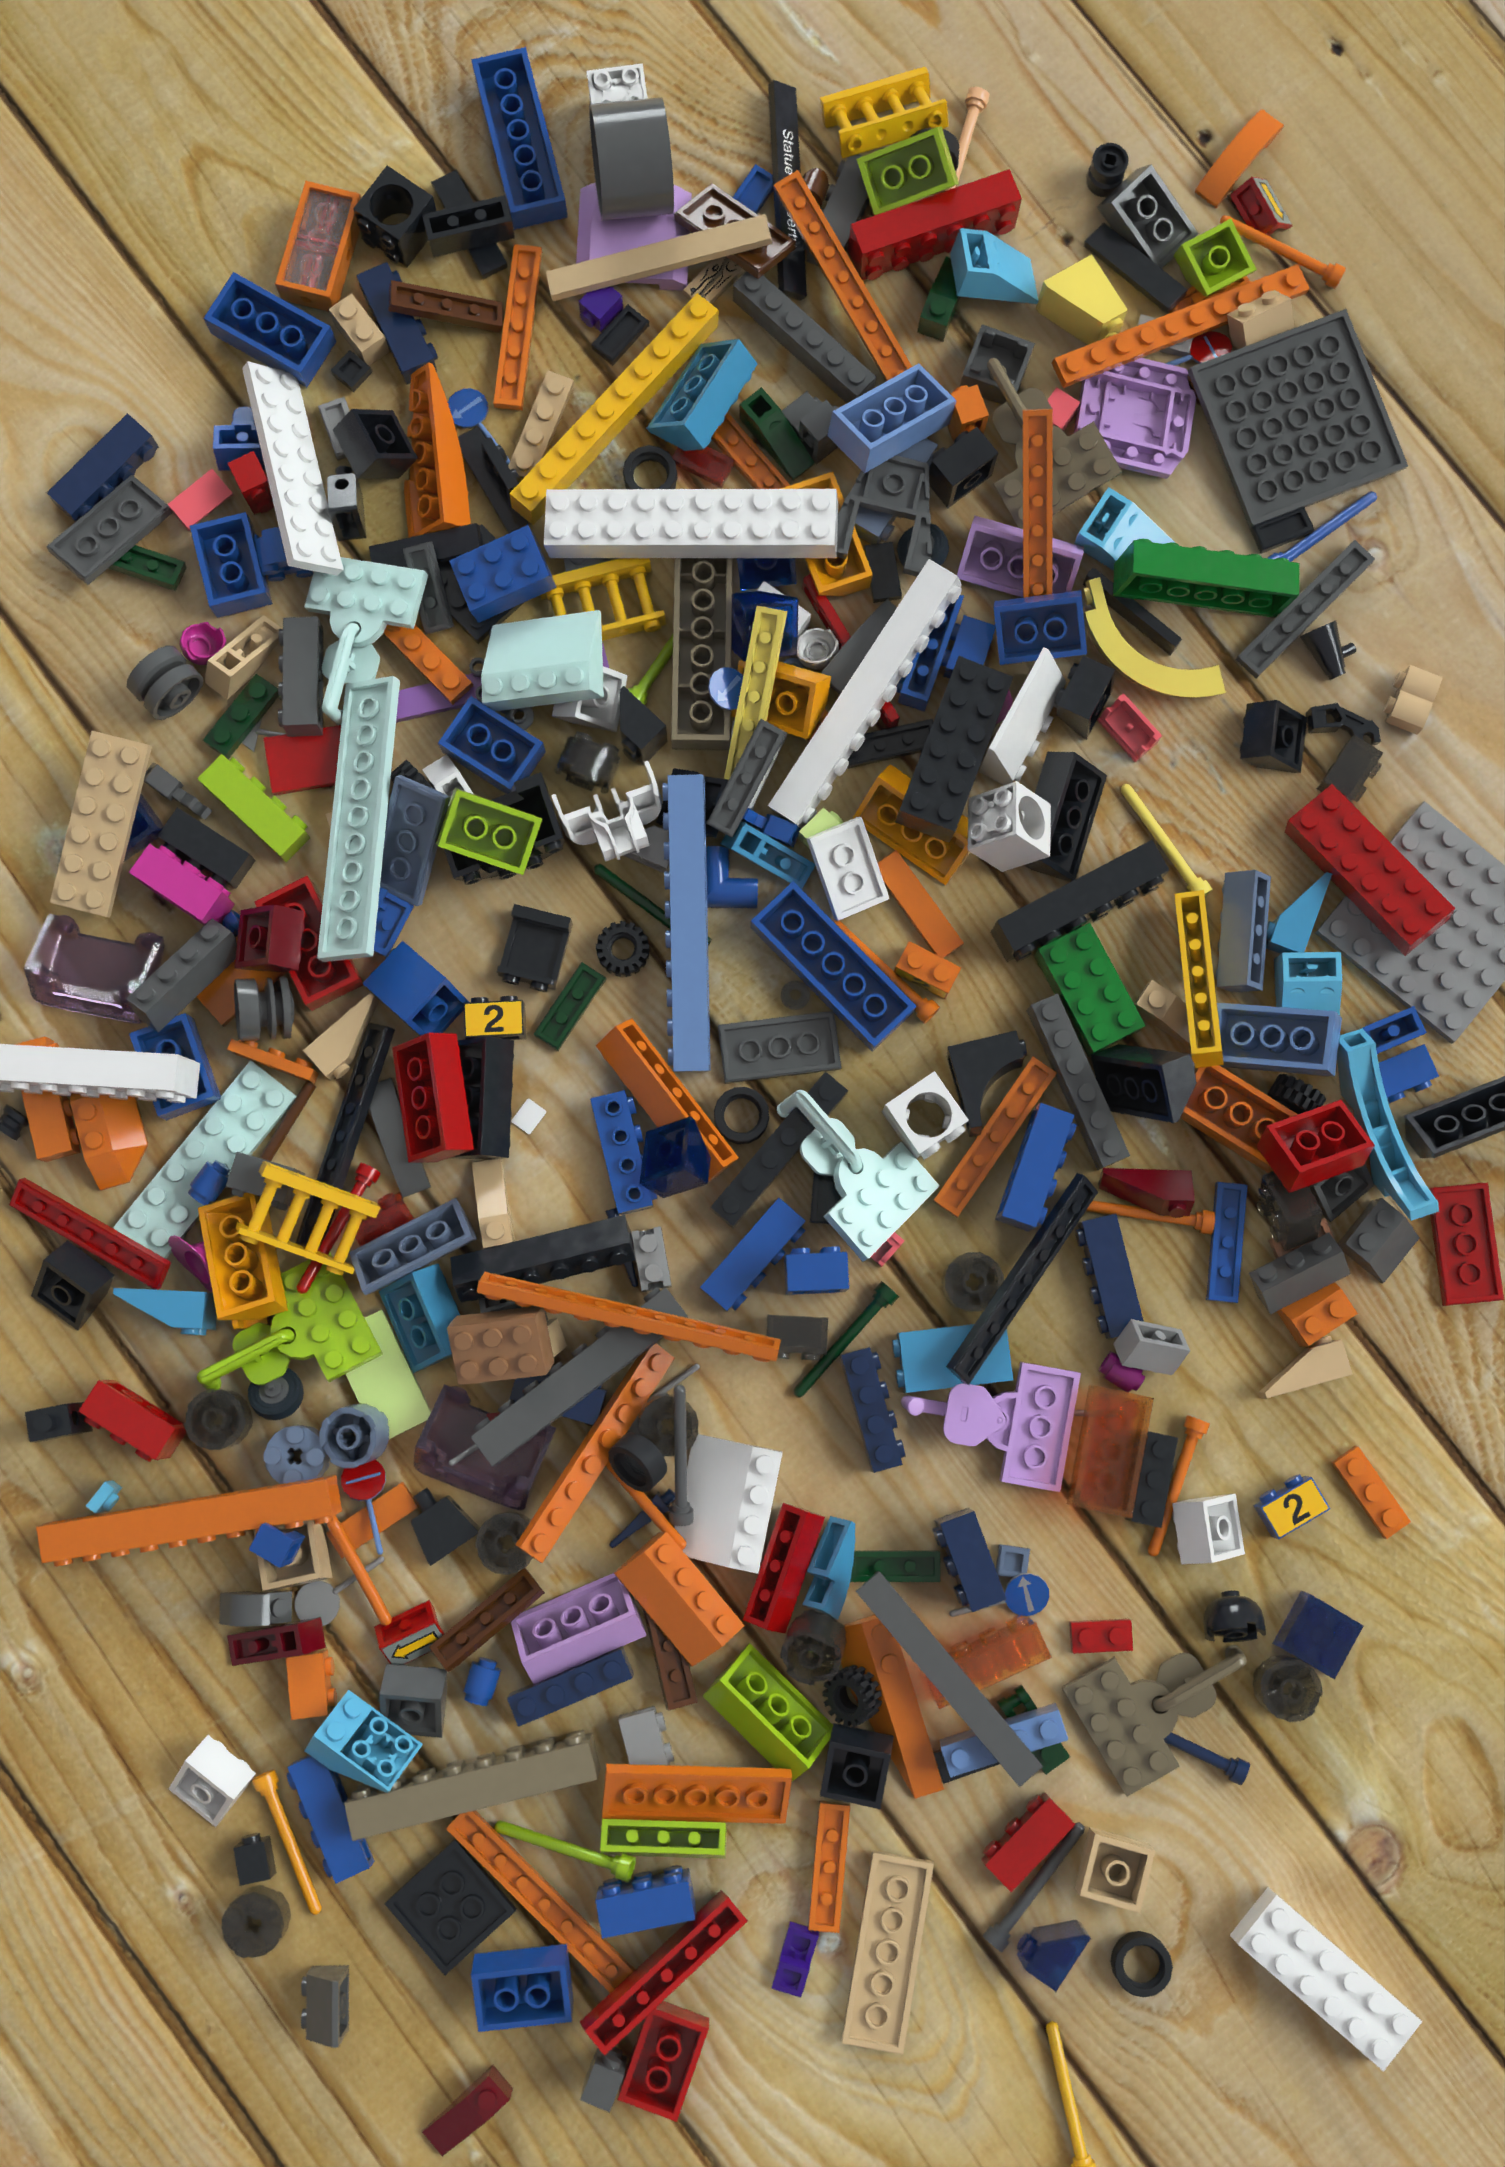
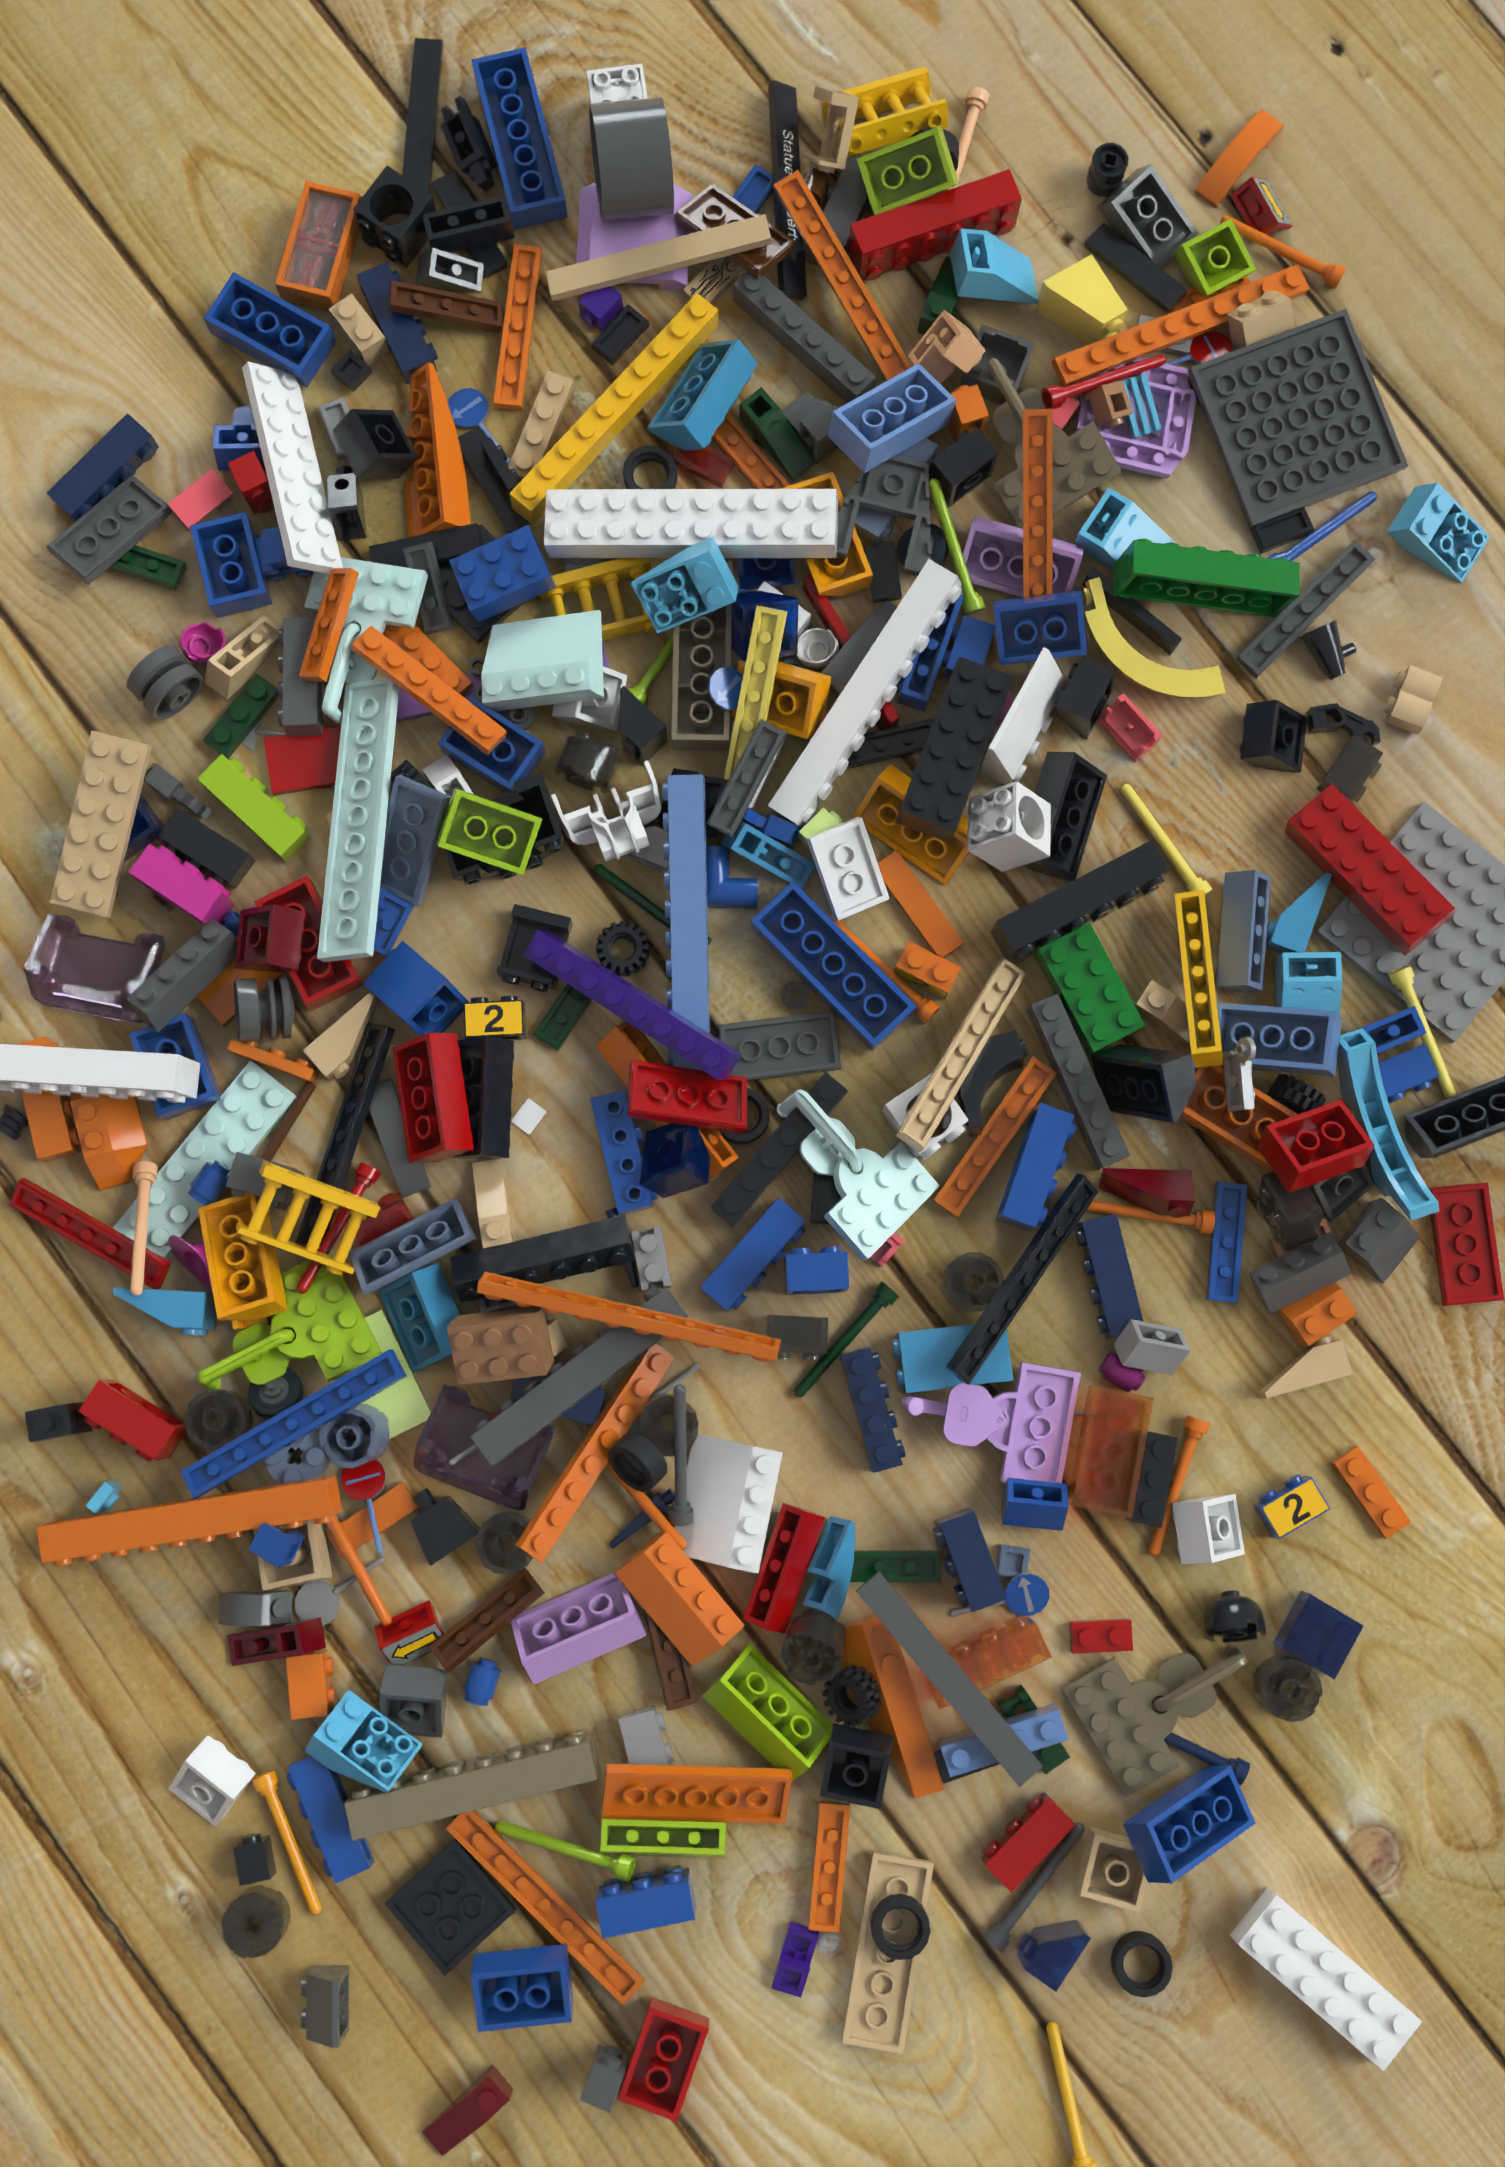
black slope [31,1240,114,1330] -> none
dark blue brick [507,1646,634,1727] -> none
red brick [580,1890,748,2056] -> none
none -> light nougat piece [130,1161,158,1296]
none -> blue plate [180,1349,407,1498]
none -> orange plate [299,568,359,682]
none -> orange plate [352,626,507,756]
none -> black tile [402,38,444,194]
none -> dark grey slope [416,247,484,293]
none -> black hinge [441,96,497,192]
none -> dark purple brick [523,930,742,1080]
none -> red tile [627,1060,747,1133]
none -> medium azure slope [631,537,739,634]
none -> tan window [802,86,859,173]
none -> black tyre [870,1894,931,1960]
none -> tan tile [895,957,1026,1153]
none -> light nougat brick [908,310,986,384]
none -> lime piece [929,478,985,615]
none -> blue brick [1002,1478,1069,1531]
none -> red piece [1041,354,1166,410]
none -> medium nougat brick [1084,380,1133,429]
none -> medium azure tile [1123,373,1161,439]
none -> blue brick [1123,1765,1255,1883]
none -> light grey hinge [1222,1037,1256,1112]
none -> medium azure slope [1387,483,1490,583]
none -> light yellow piece [1388,965,1456,1098]

